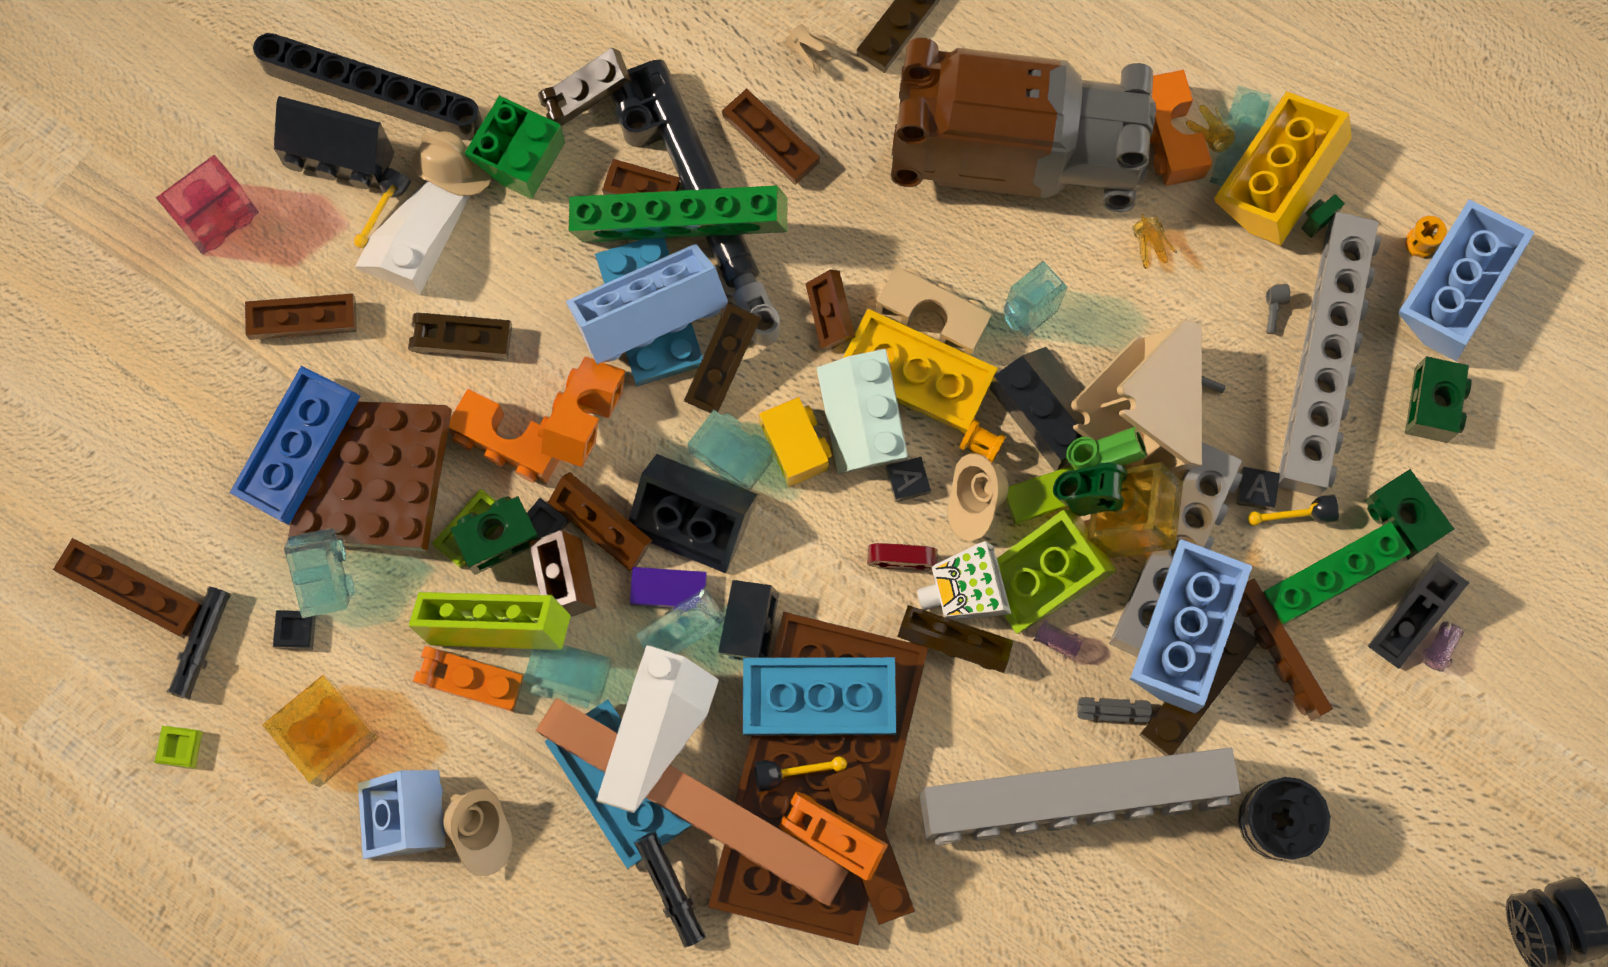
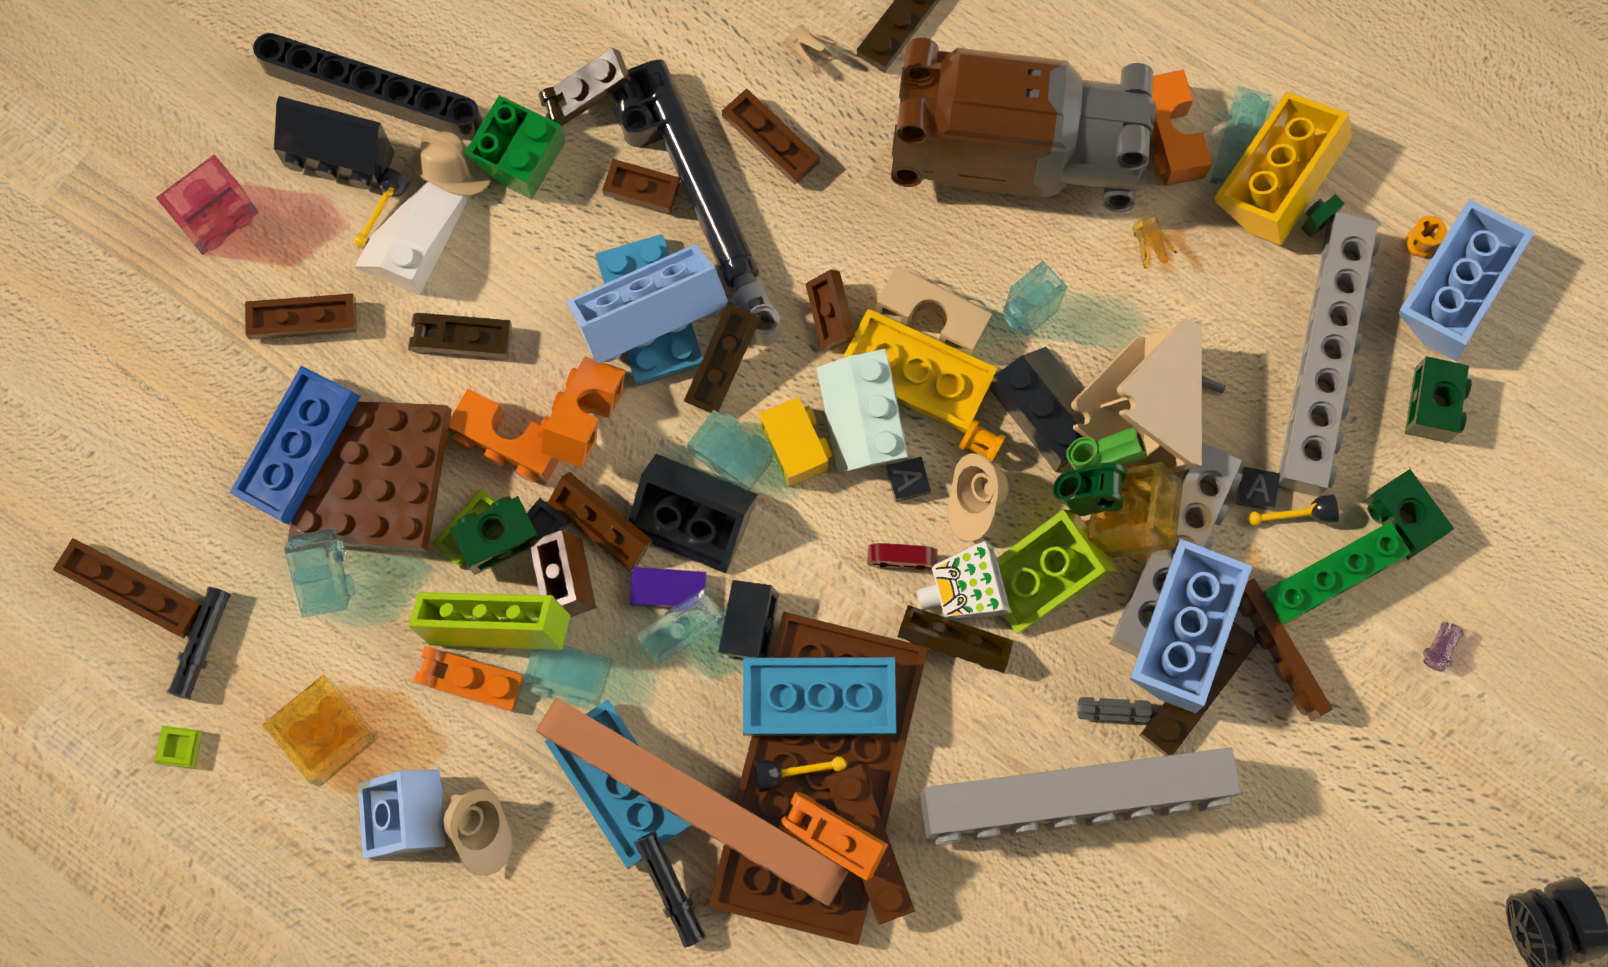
black tile [273,610,316,650] -> none
green brick [568,185,788,242] -> none
white wedge [597,645,719,813] -> none
lime tile [1006,466,1073,524] -> none
pin [1033,620,1084,660] -> none
clear yellow piece [1186,105,1235,153] -> none
black wheel [1237,777,1331,861] -> none
dark grey hand [1265,284,1290,334] -> none
black slope [1368,552,1470,669] -> none

